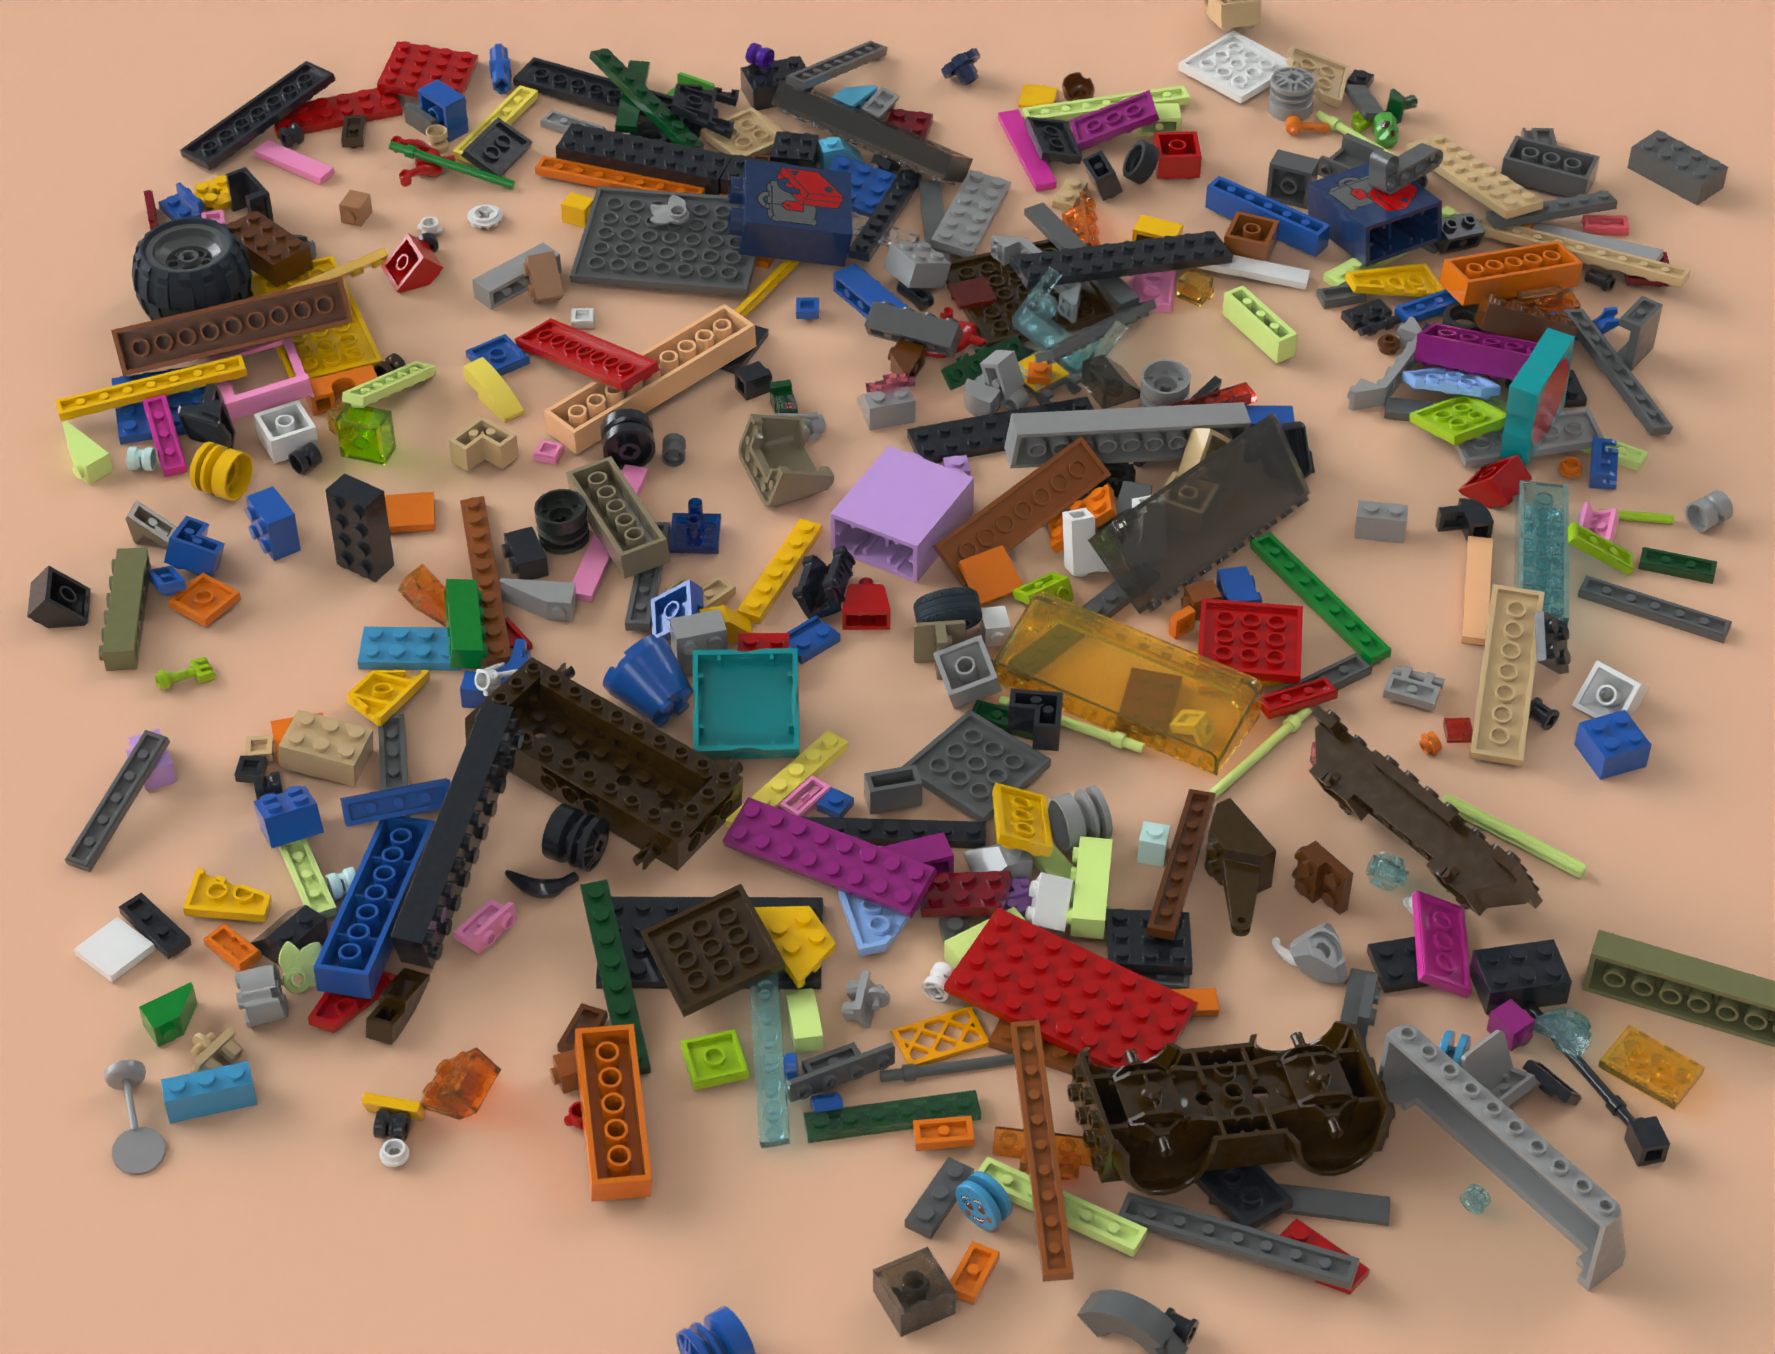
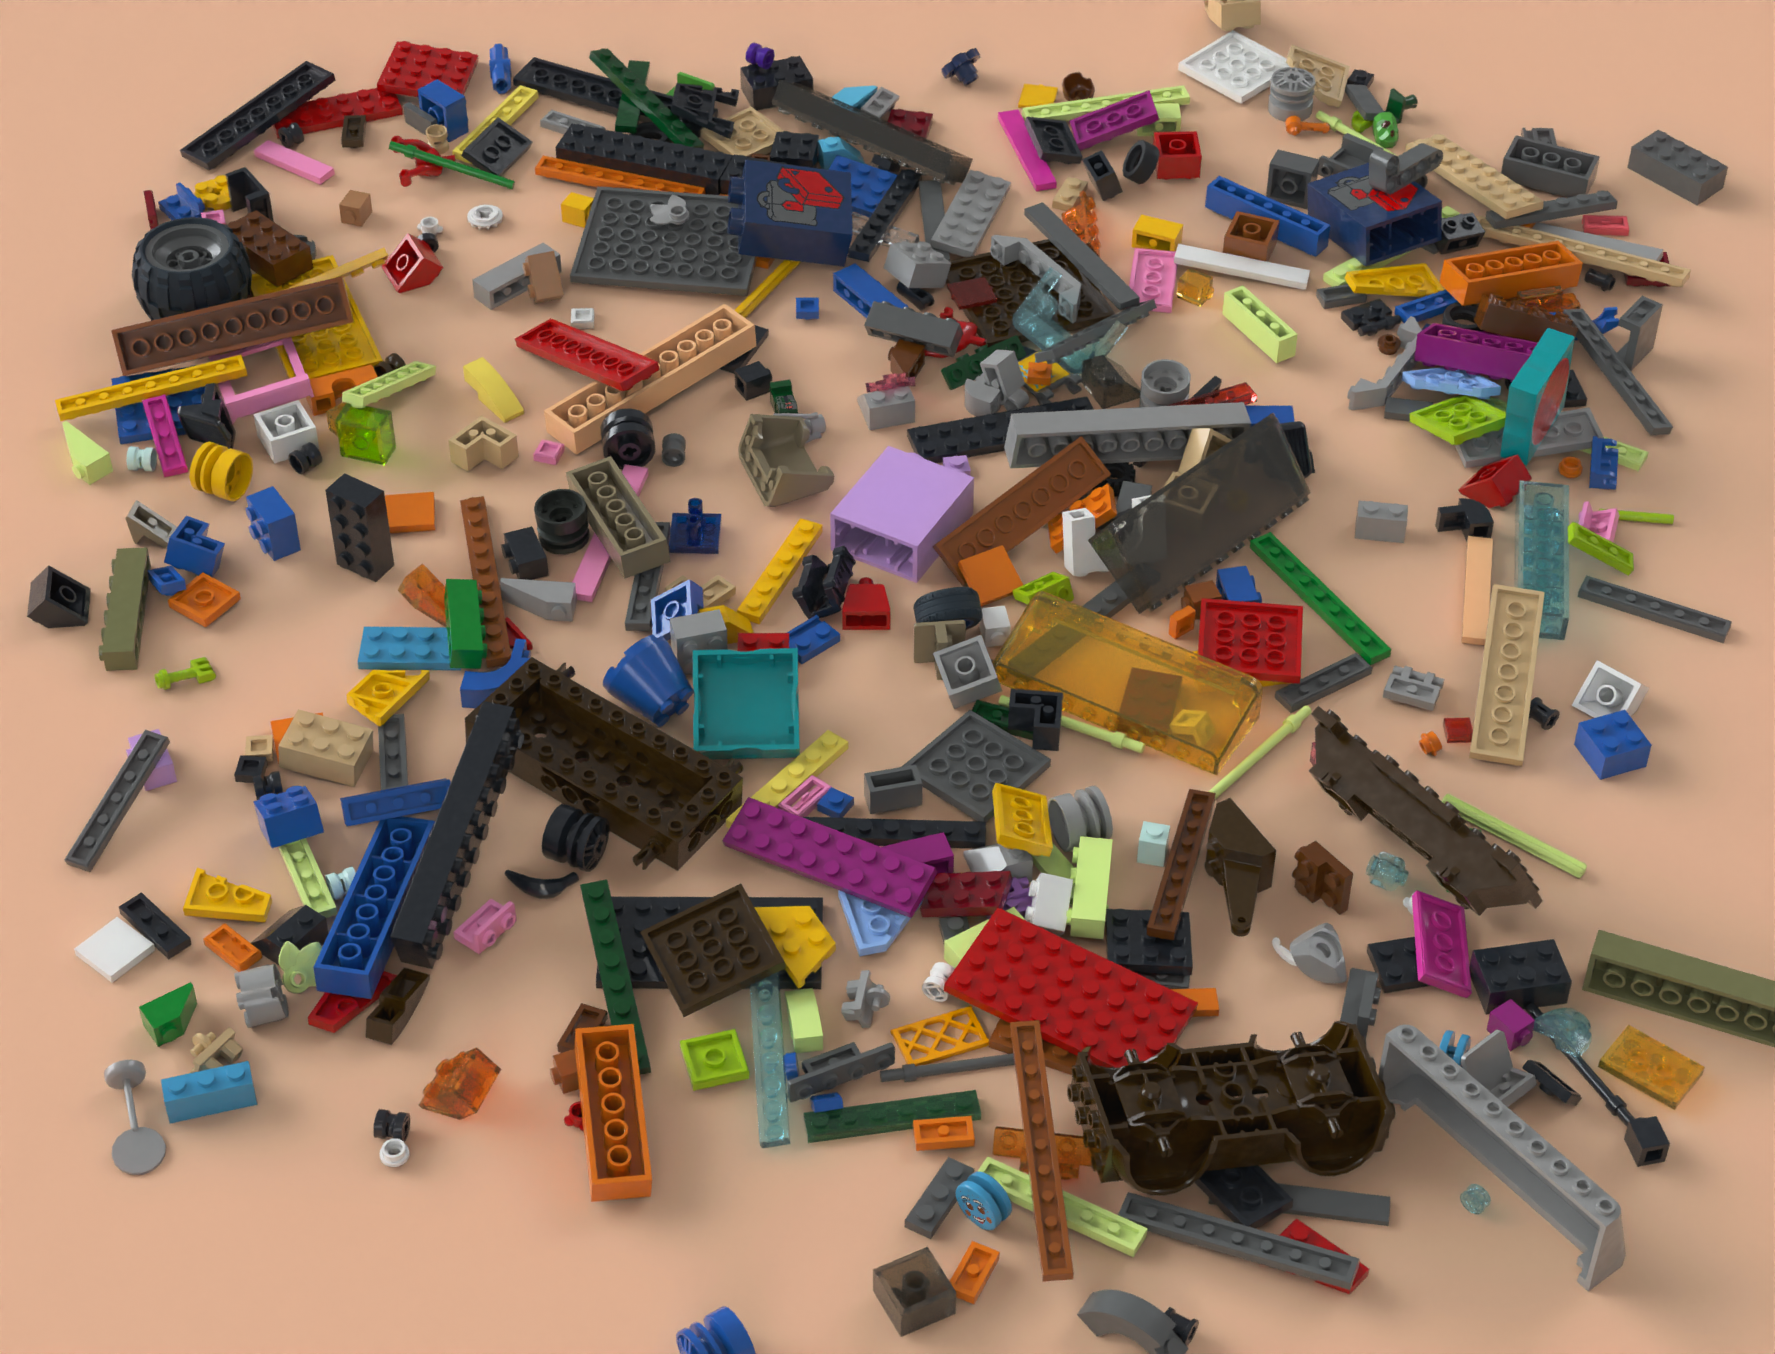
yellow tile [361,1092,426,1121] -> none
blue tile [466,334,530,376] -> none
white plant [474,662,518,696] -> none
dark grey plate [785,41,888,91] -> none
black plate [1009,231,1233,289] -> none
red tile [1256,677,1338,720] -> none
black plate [1535,611,1571,674] -> none
dark green tile [1638,547,1717,584] -> none
light grey wheel [1685,490,1733,532] -> none

